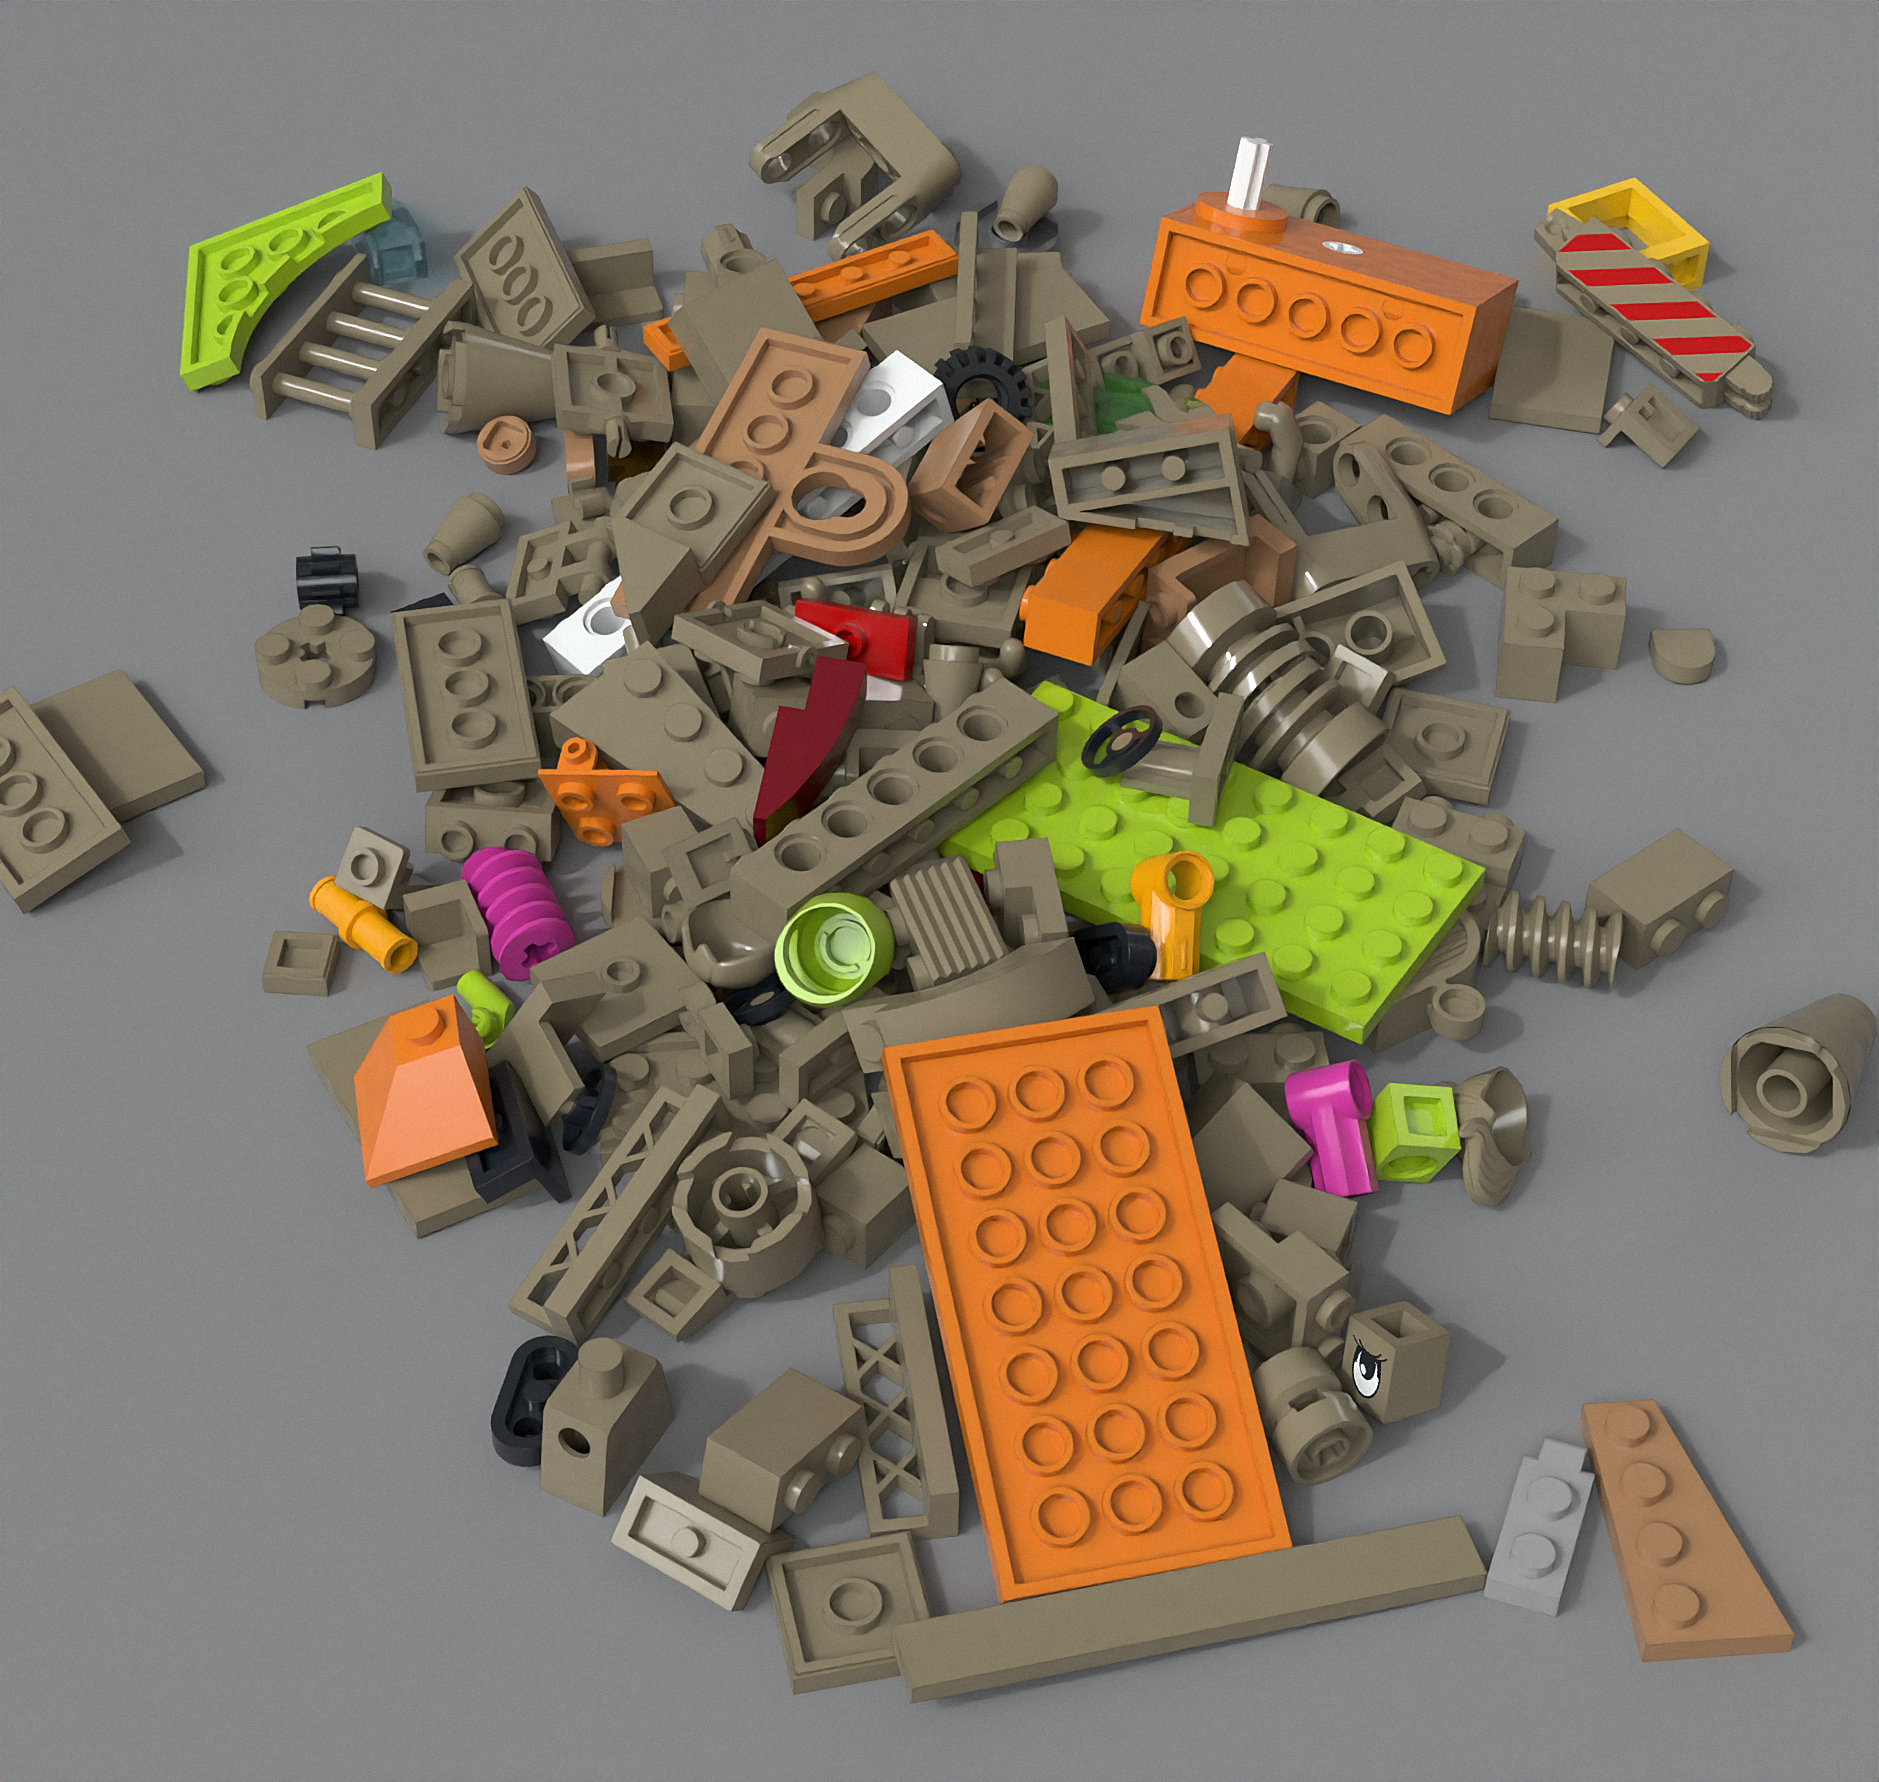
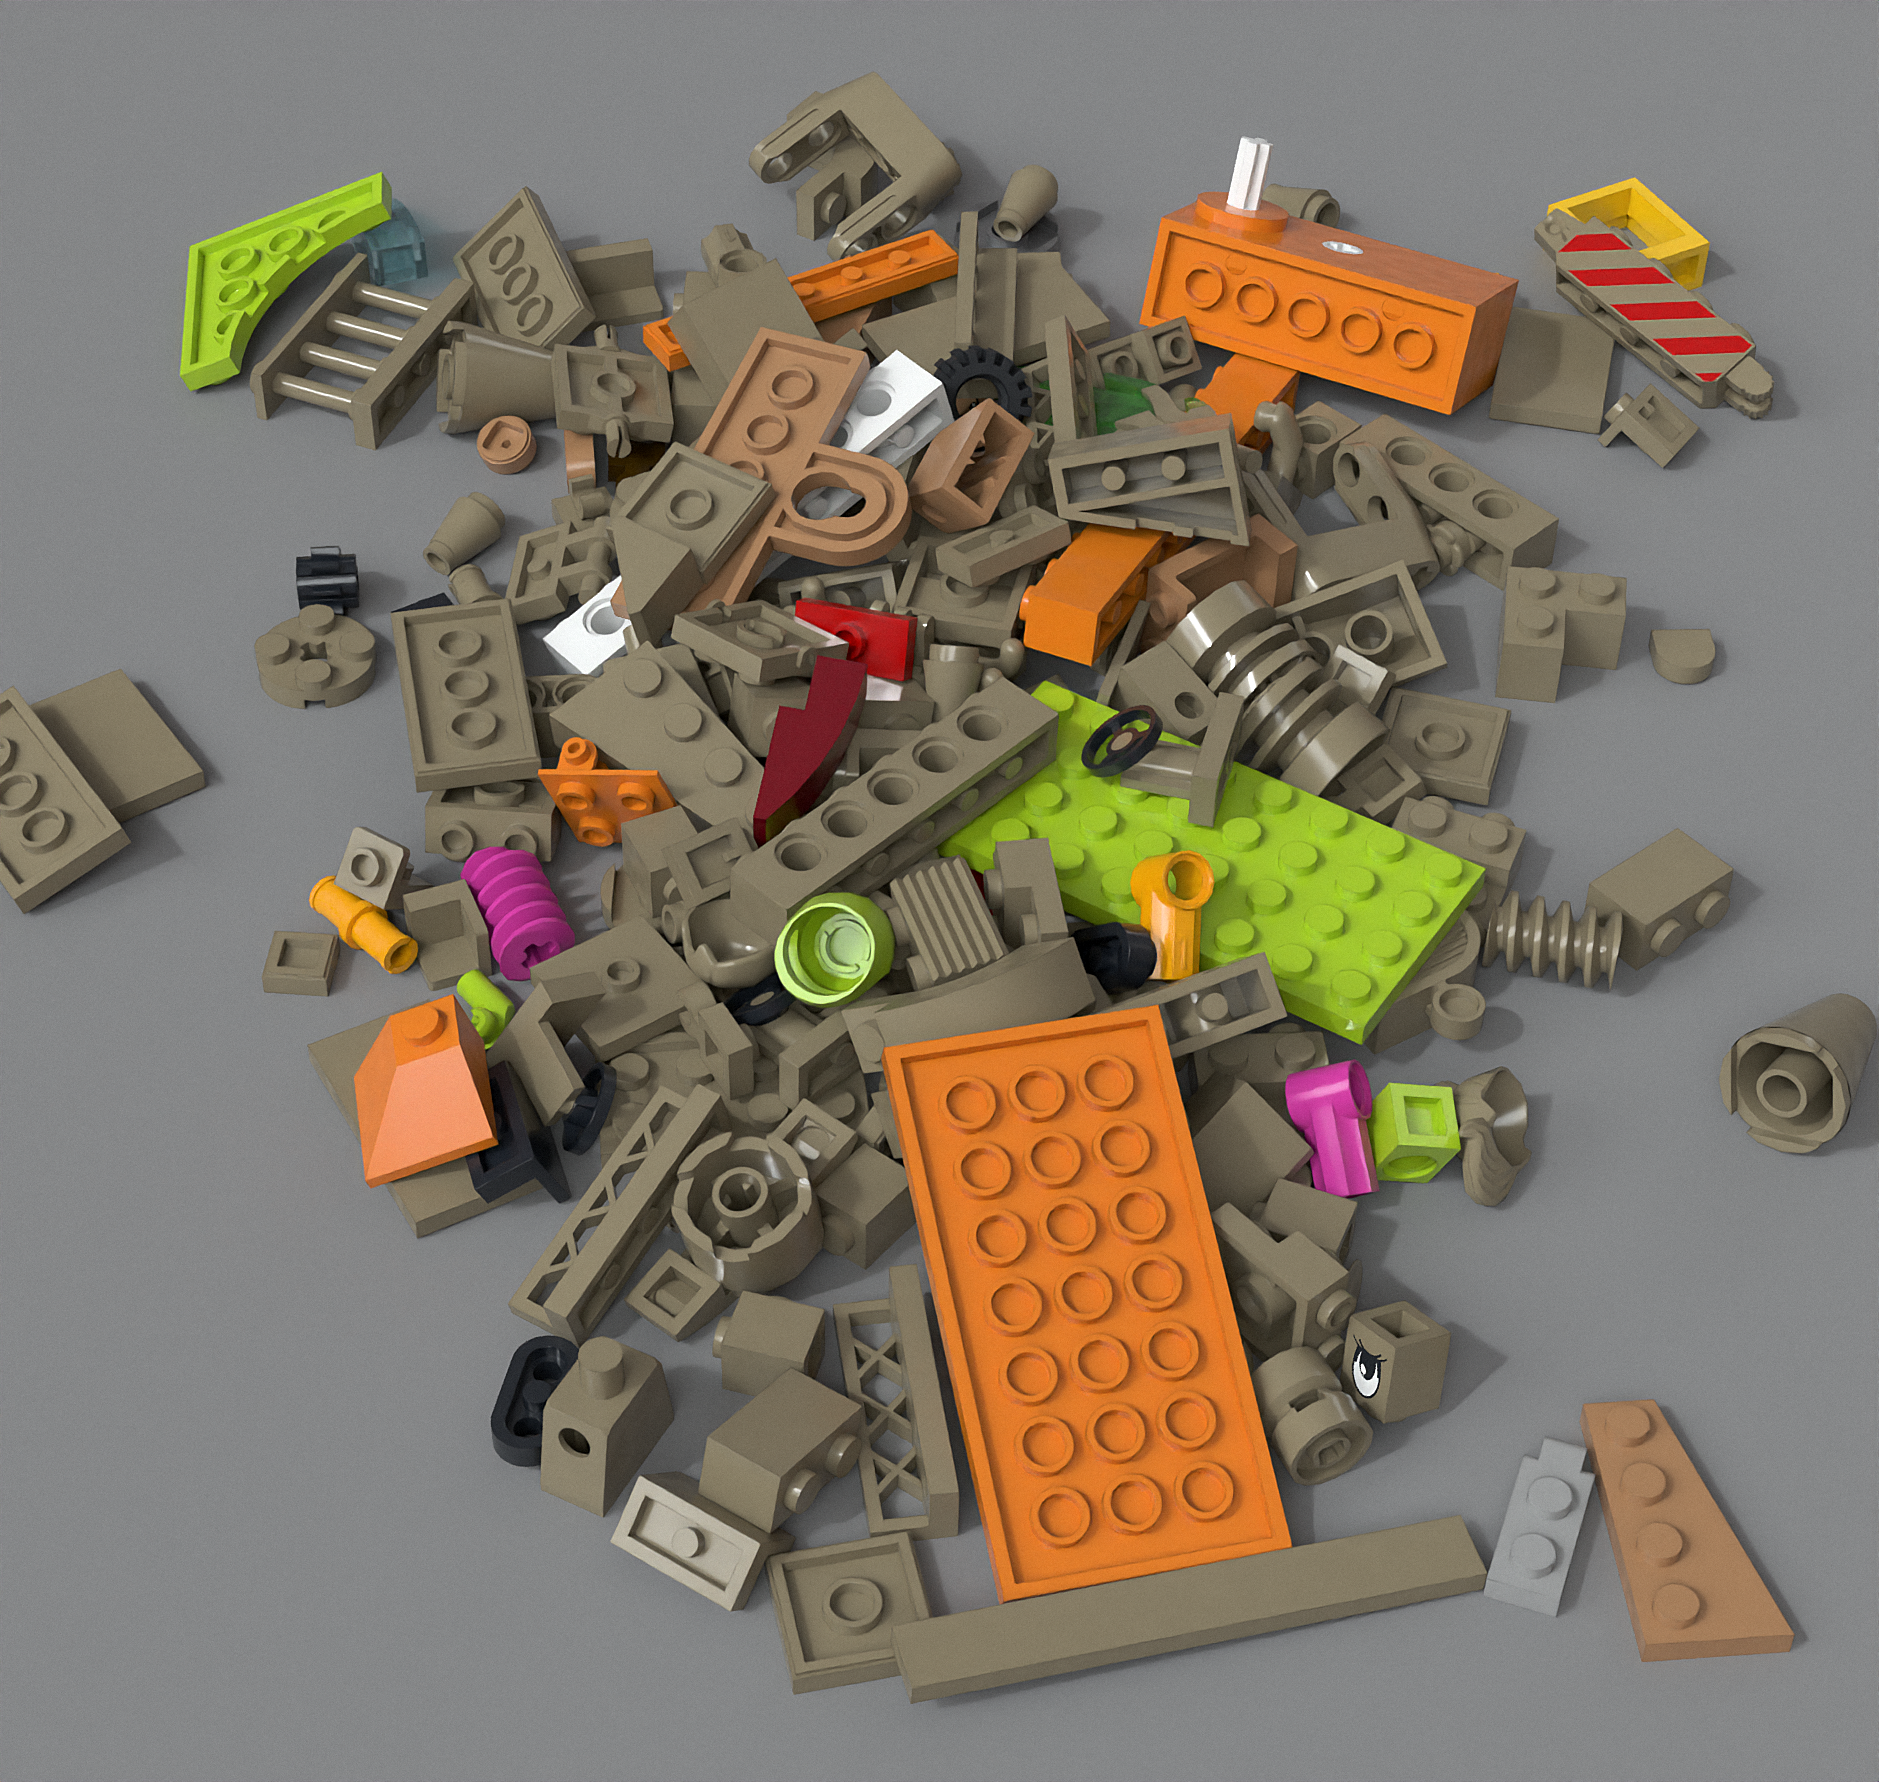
none -> dark tan brick [712,1290,825,1397]

